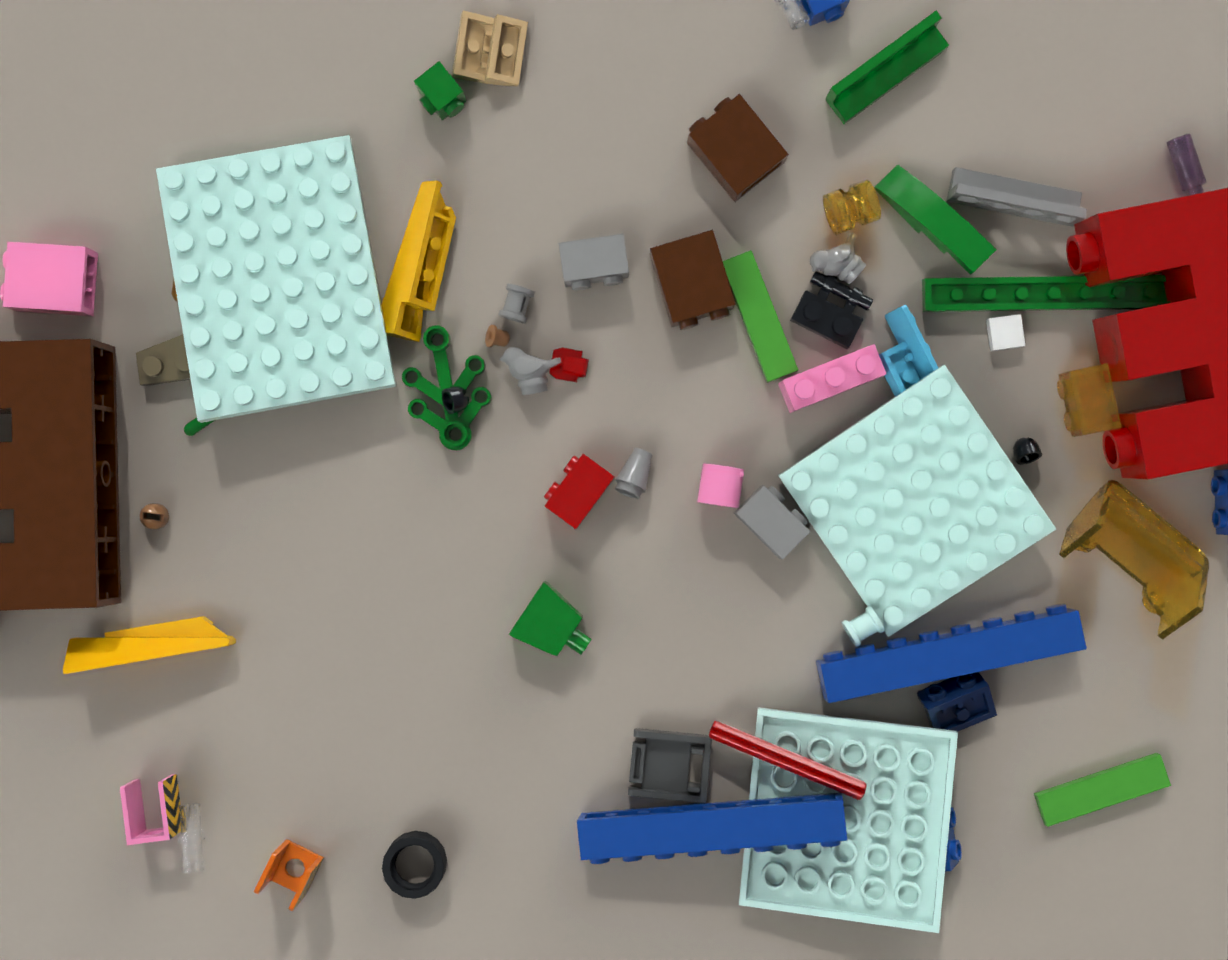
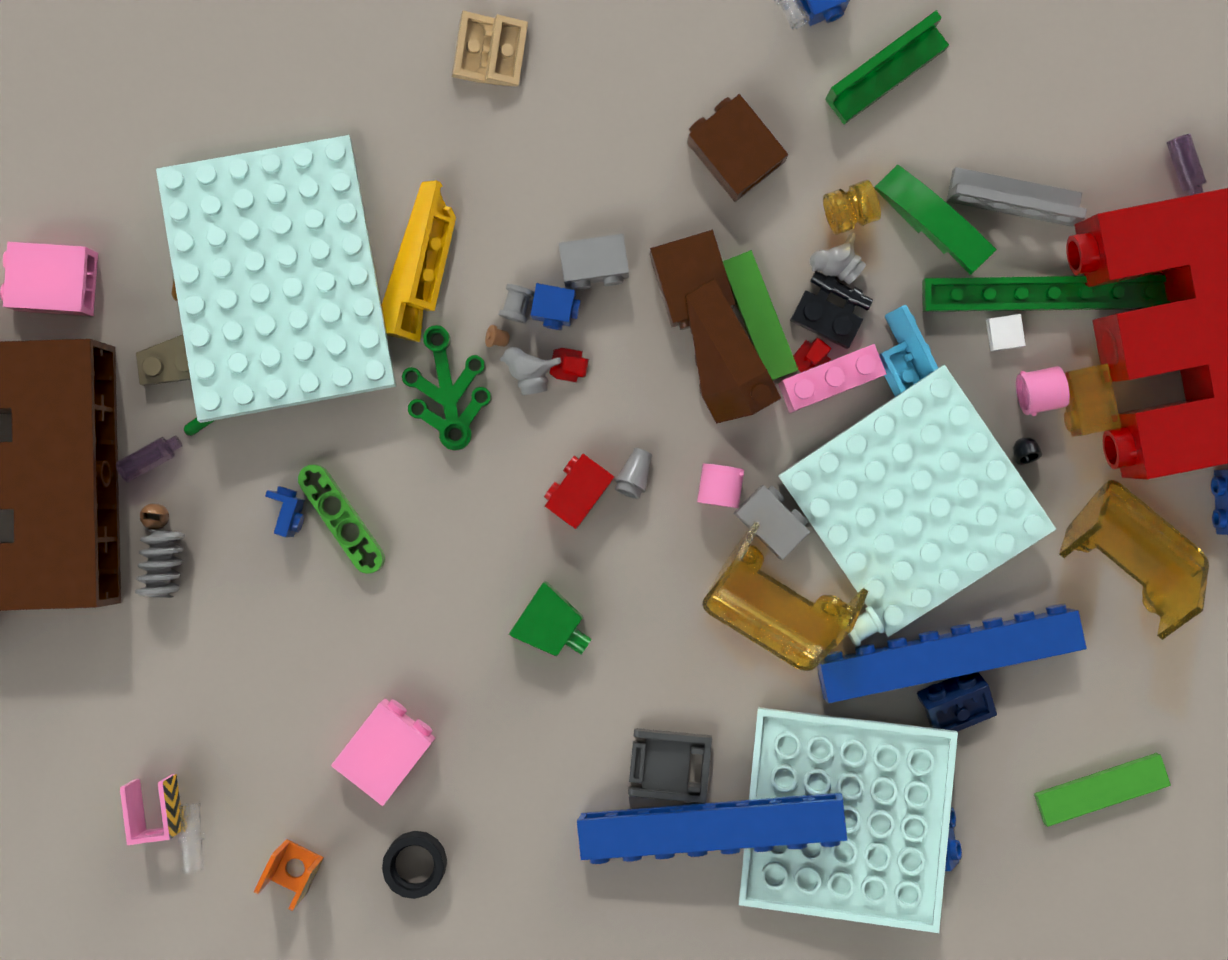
yellow wedge [63,616,236,674] -> none
green brick [414,61,467,121] -> none
black hinge [442,386,469,414] -> none
red axle [709,721,867,800] -> none
none -> clear purple cylinder [116,435,182,482]
none -> light grey piece [135,529,185,598]
none -> blue bracket [265,486,305,537]
none -> bright green beam [298,465,385,574]
none -> bright pink brick [331,699,435,806]
none -> blue brick [530,283,581,330]
none -> reddish brown wedge [685,278,781,423]
none -> clear yellow windscreen [702,521,869,671]
none -> red piece [793,337,832,373]
none -> bright pink piece [1016,366,1070,416]

